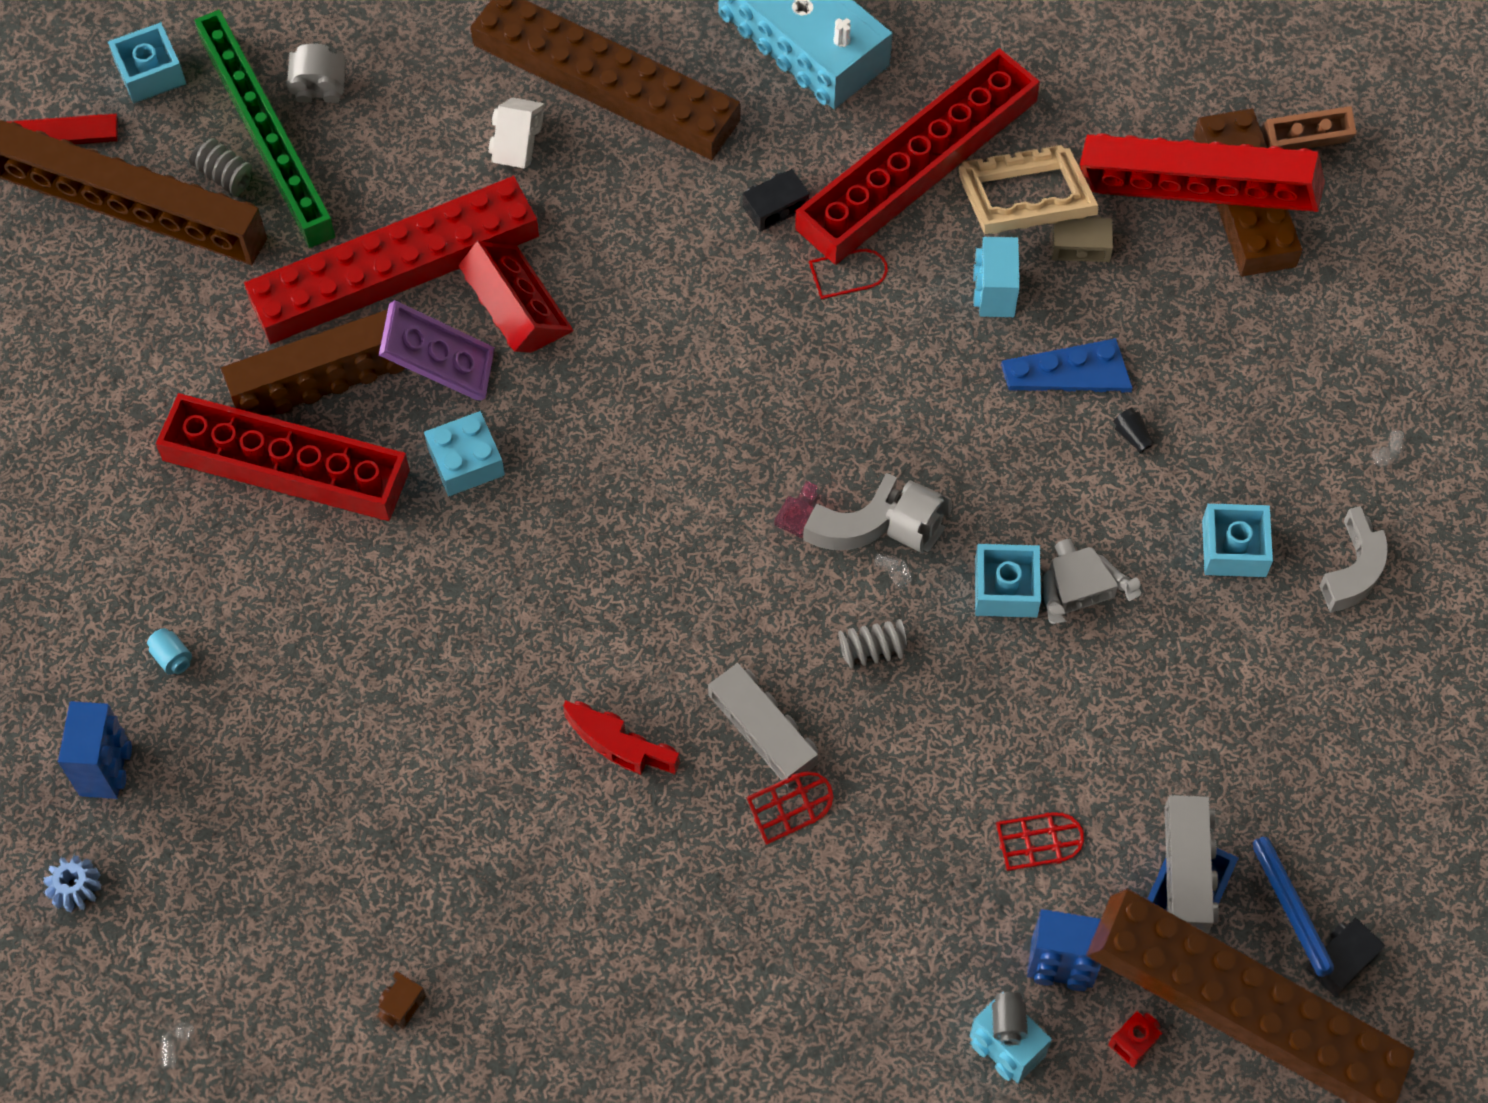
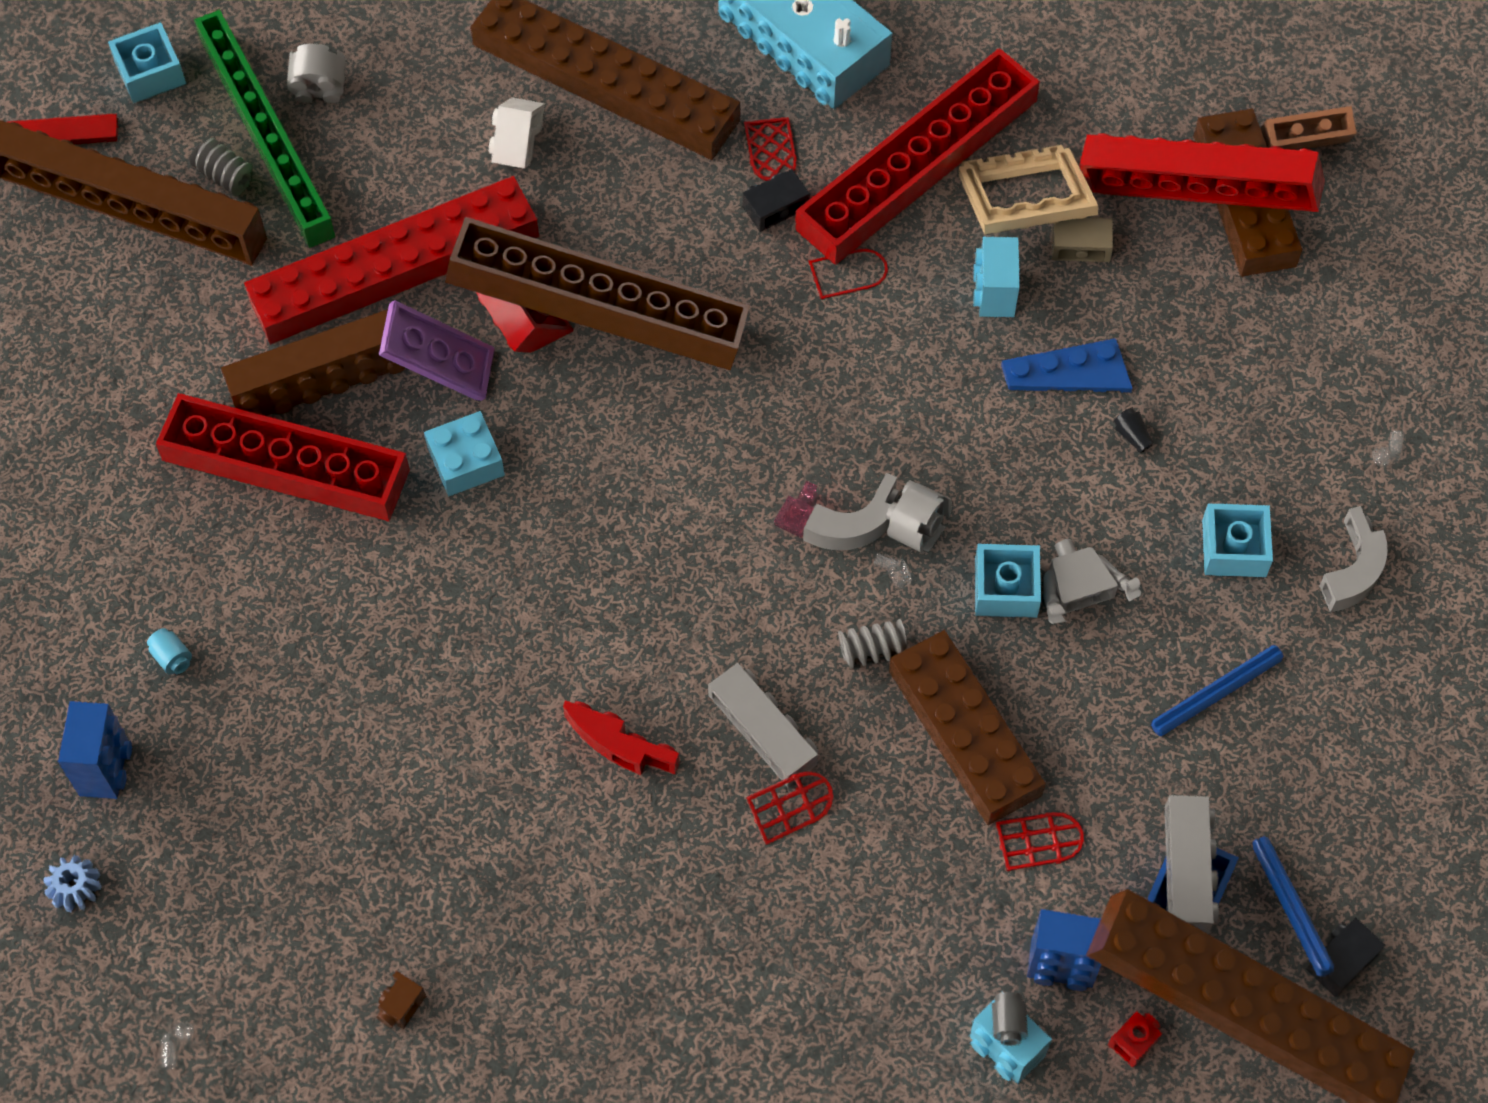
none -> reddish brown brick [445,217,750,371]
none -> red window [744,117,797,181]
none -> reddish brown brick [889,630,1046,825]
none -> blue axle [1151,645,1284,736]

